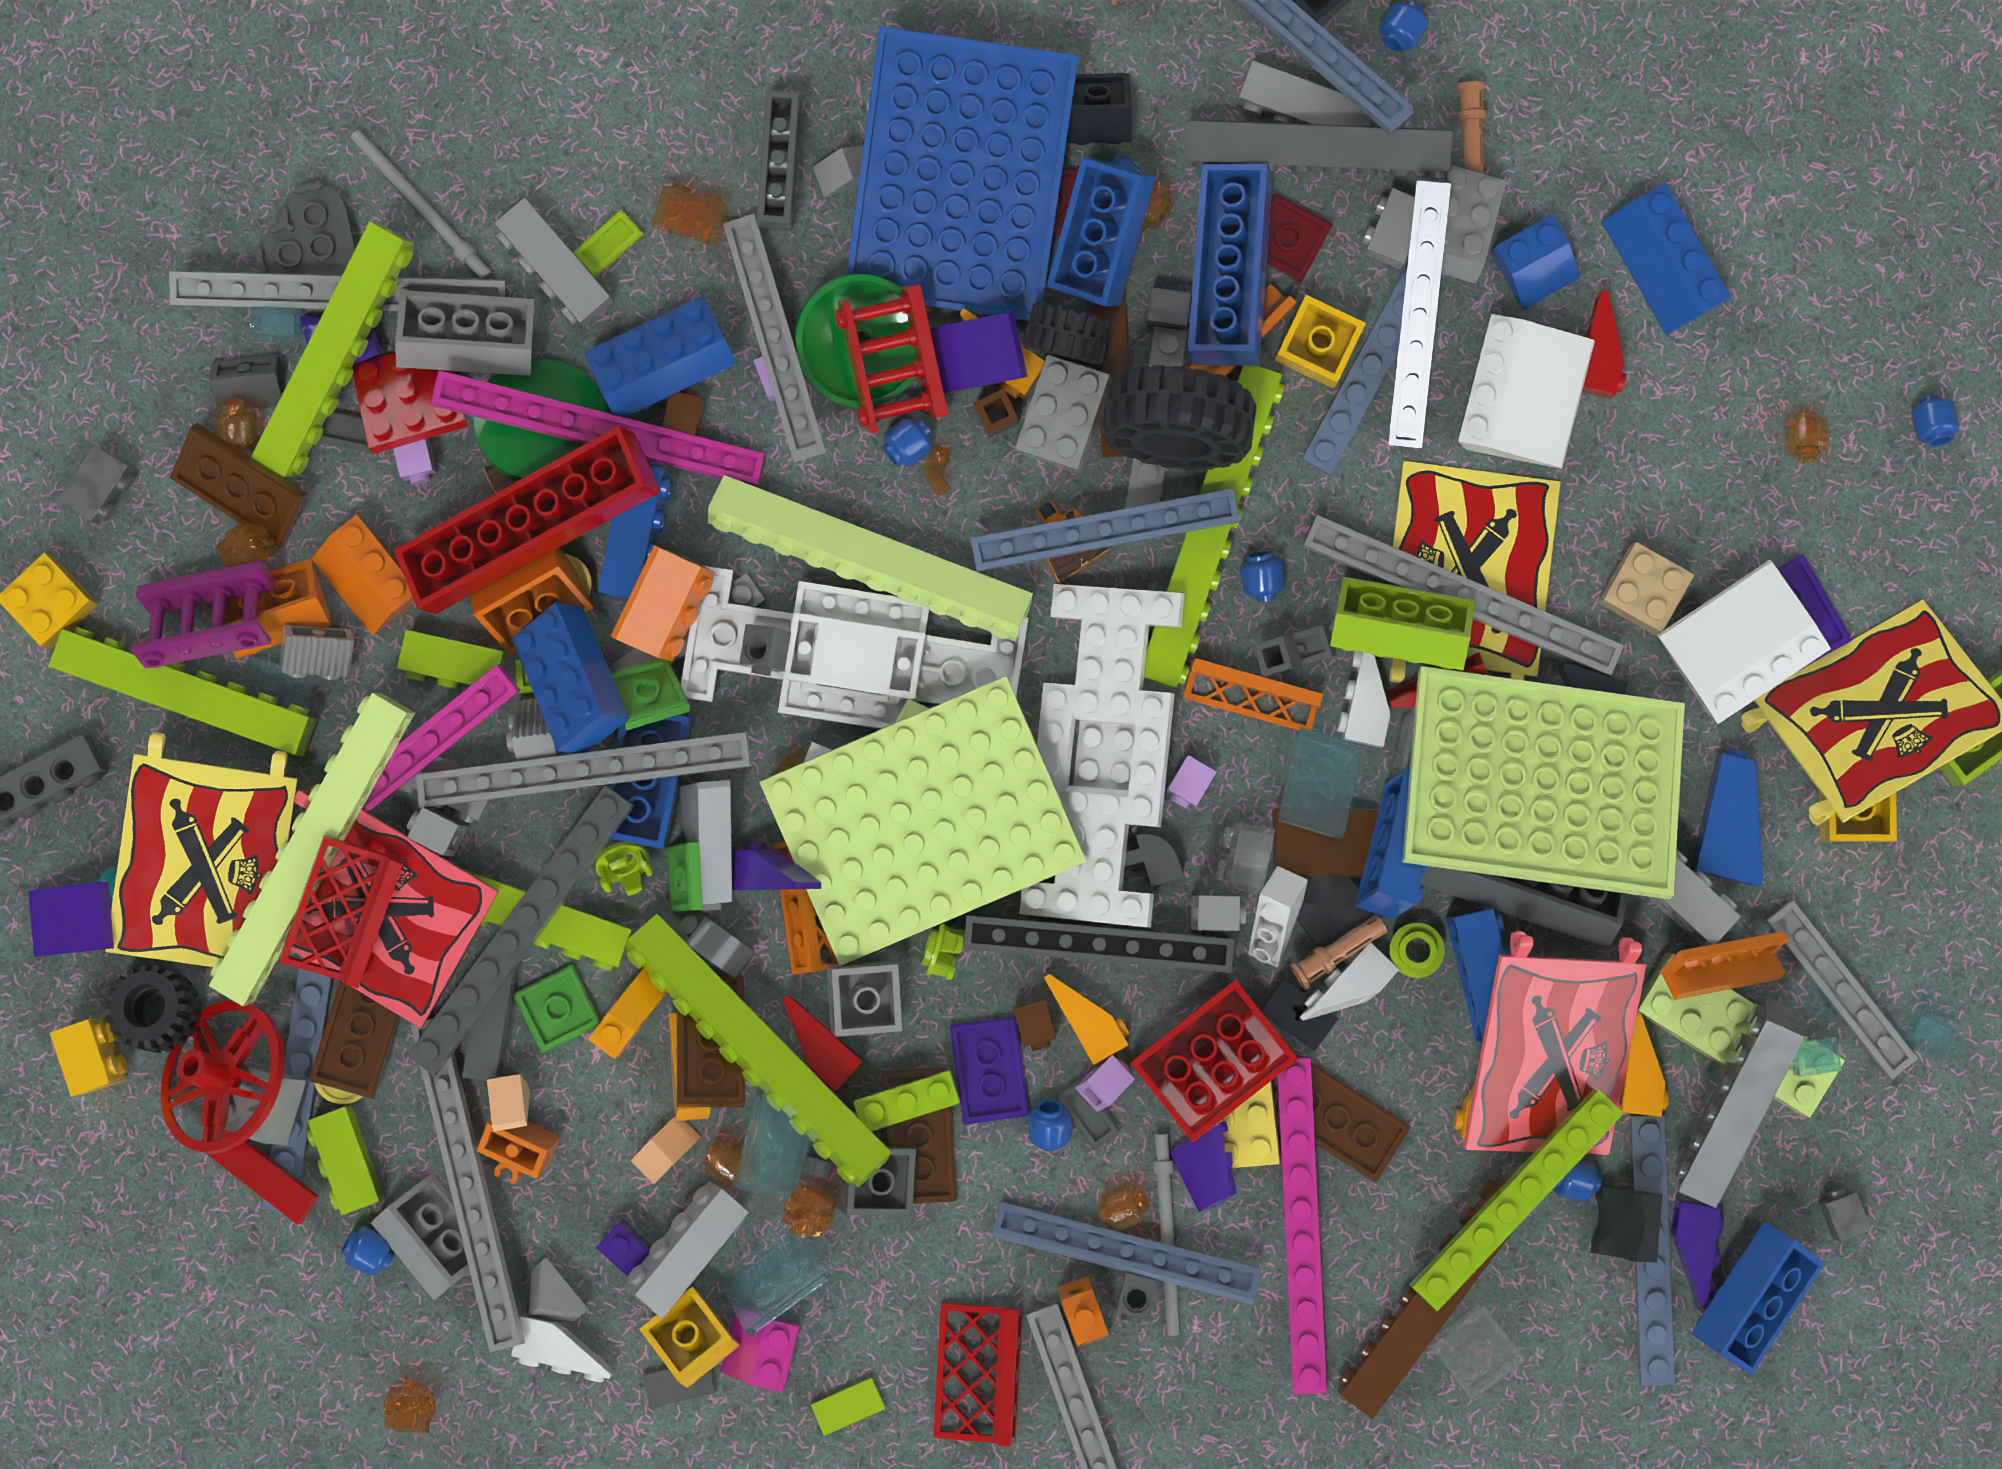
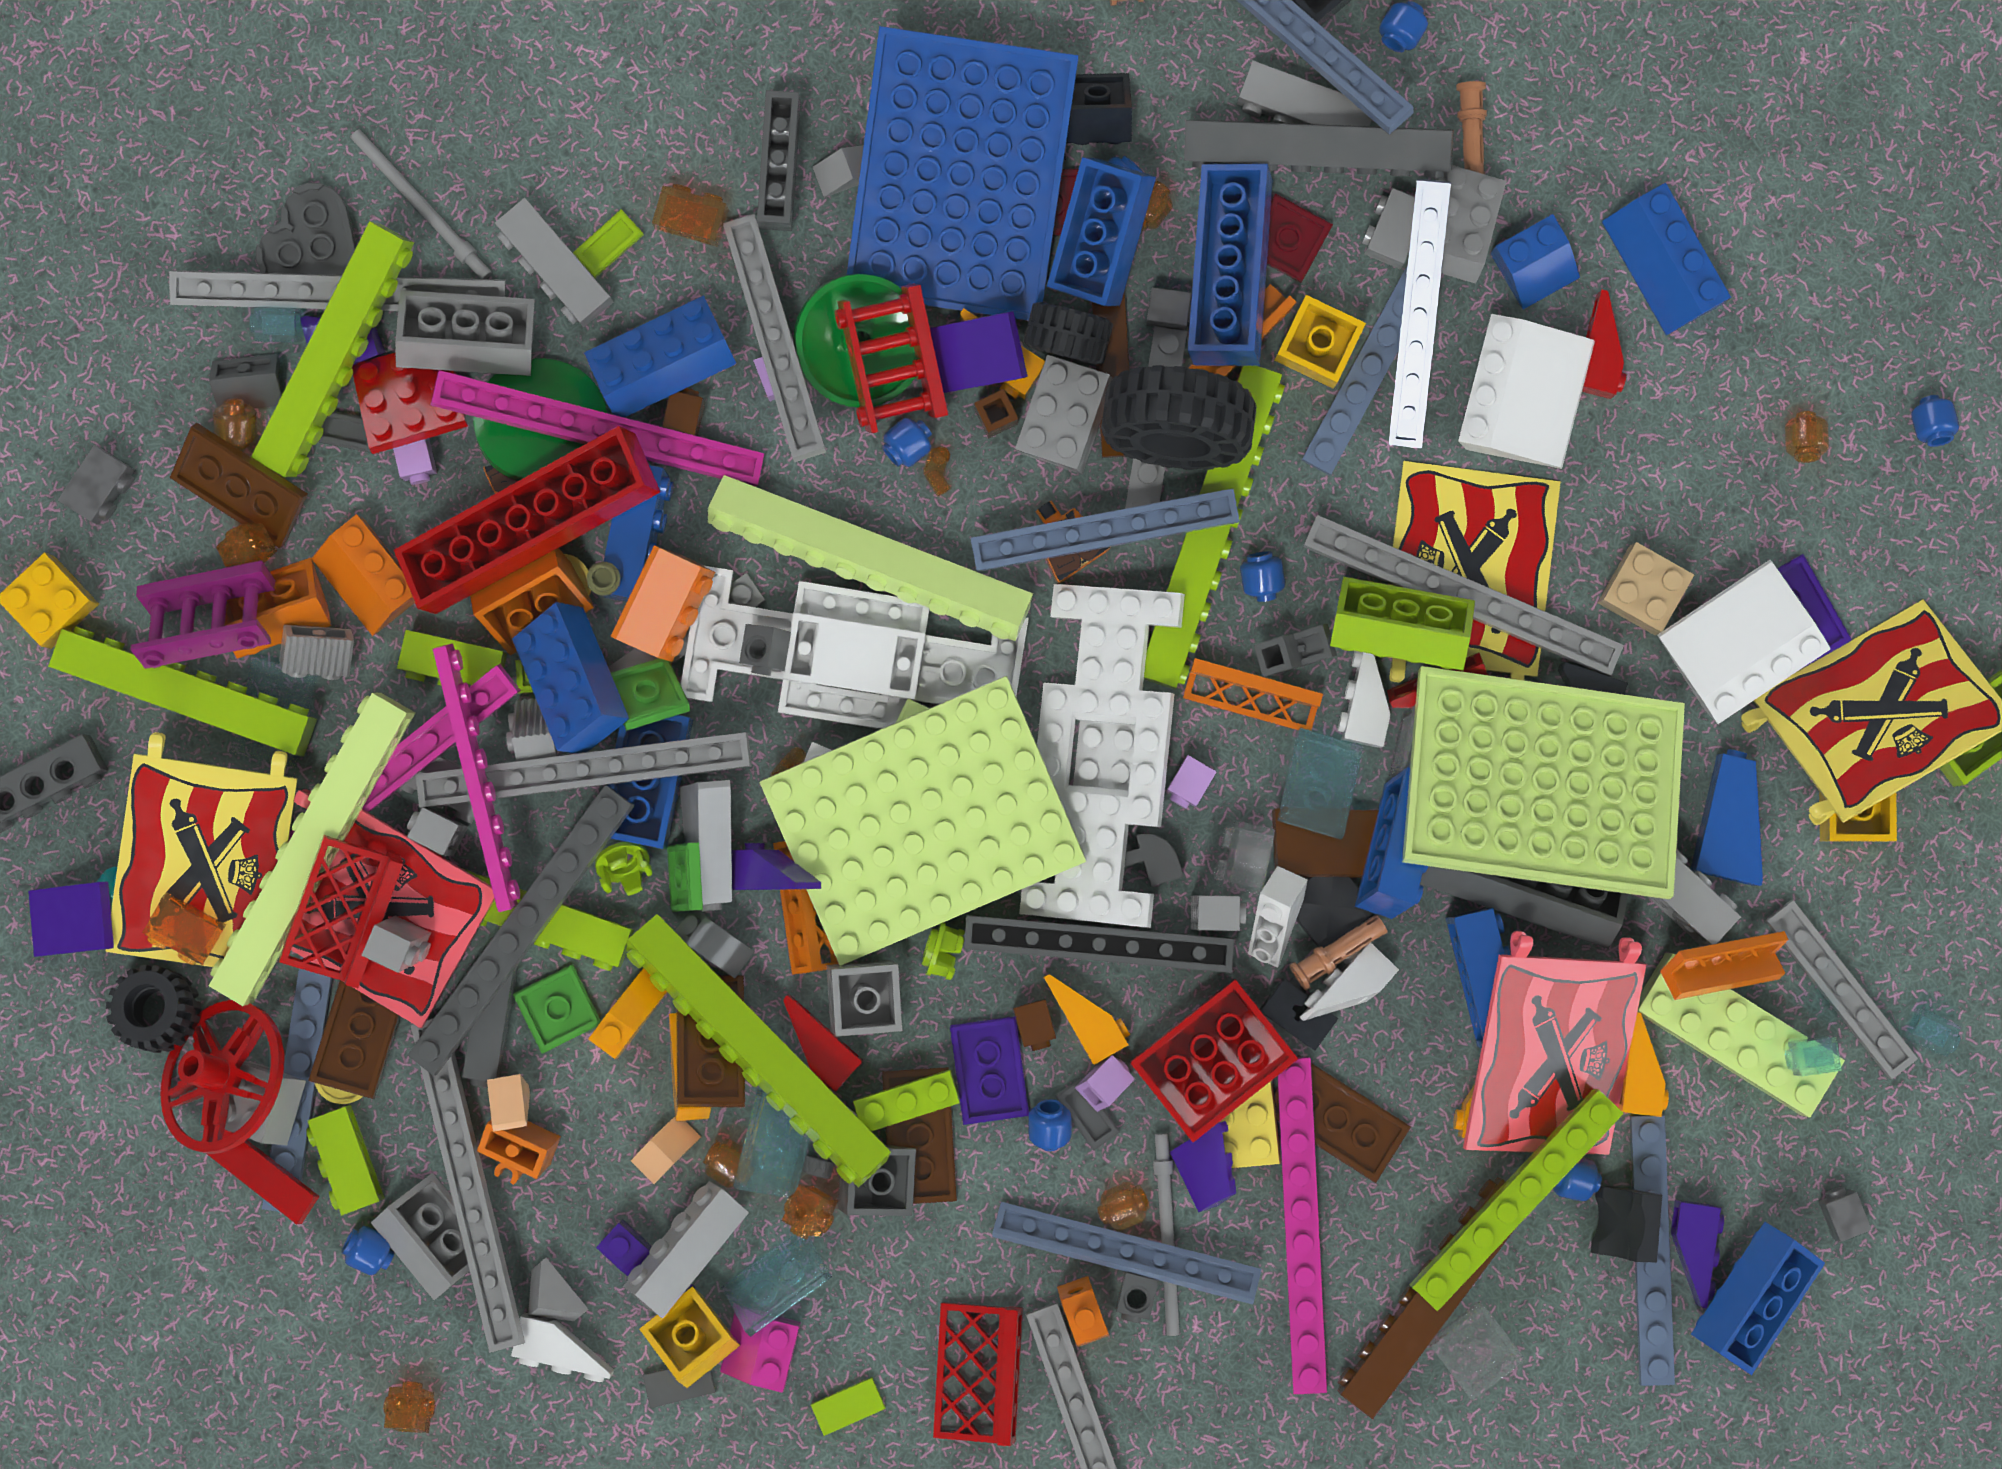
yellow brick [50,1017,128,1097] -> none
lime piece [1388,923,1445,978] -> none
brick [1675,996,1805,1208] -> none
none -> clear orange brick [142,892,226,965]
none -> light grey brick [361,916,431,973]
none -> dark pink plate [433,643,520,912]
none -> olive plate [587,562,621,596]

